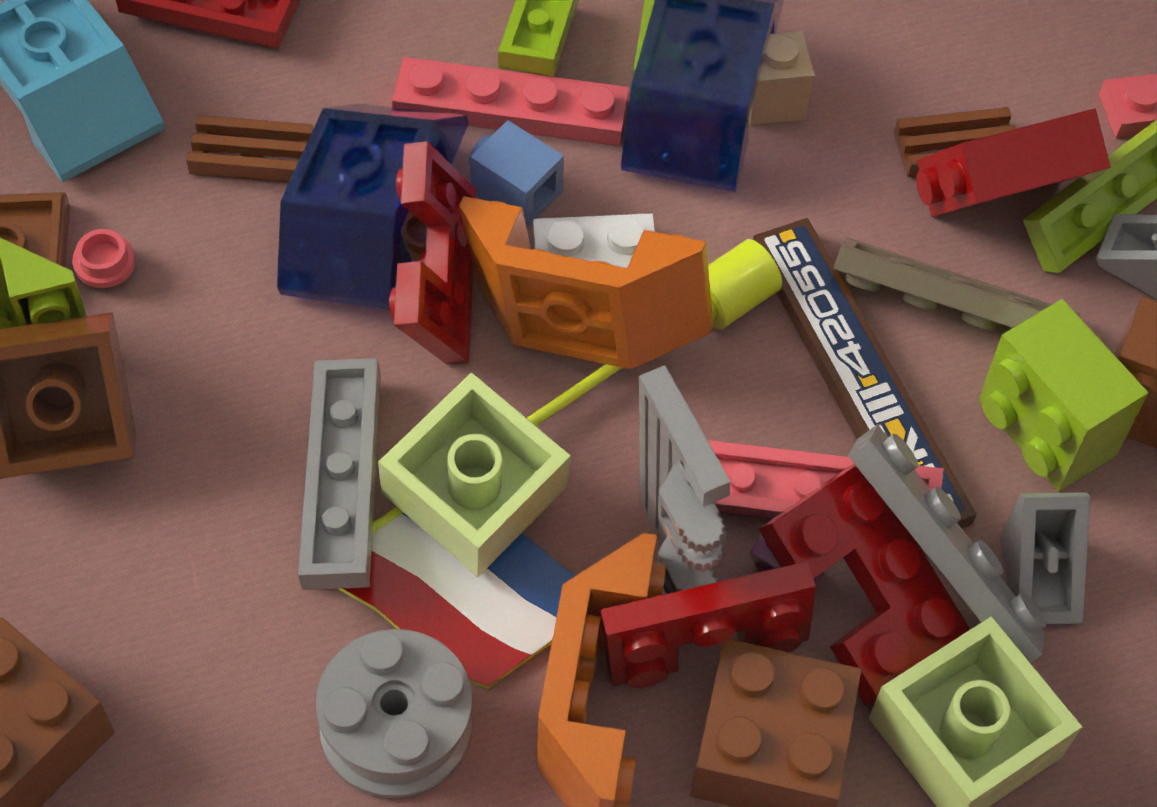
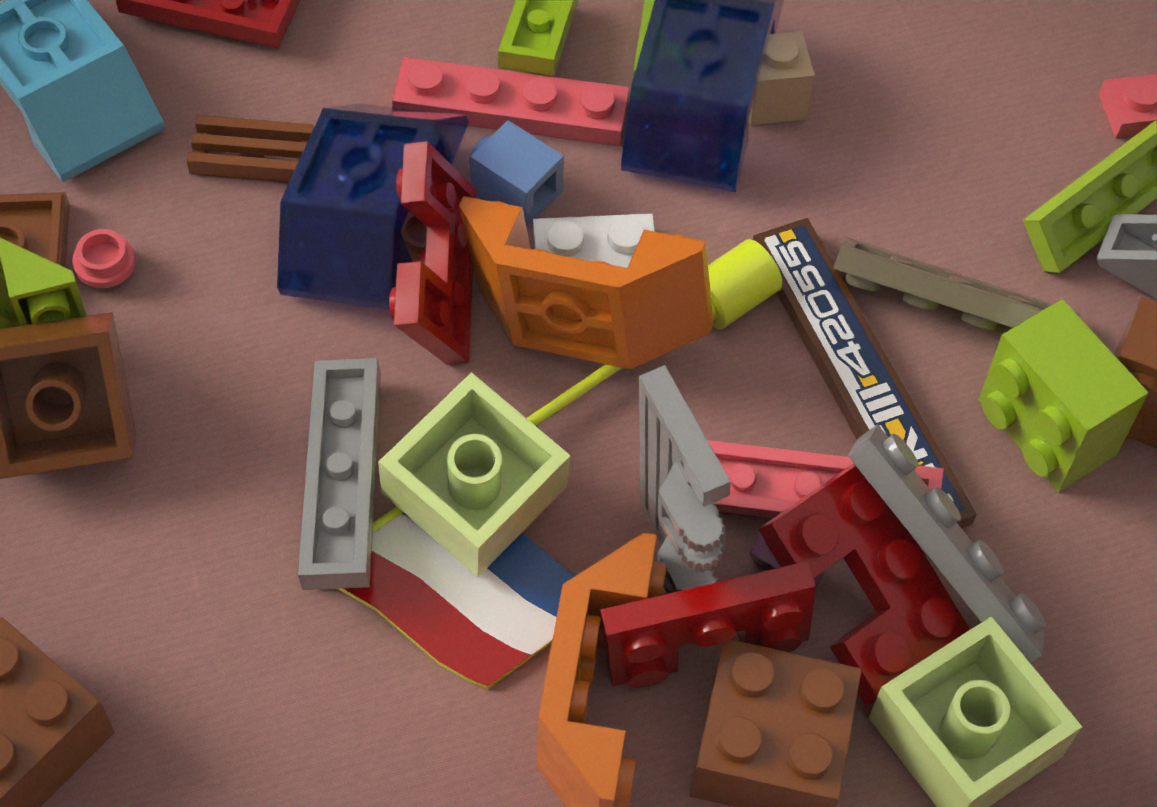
light grey wheel [316,629,472,798] -> none
dark orange tile [894,107,1016,177] -> none
red brick [916,108,1111,217] -> none
light grey slope [1000,492,1091,624] -> none

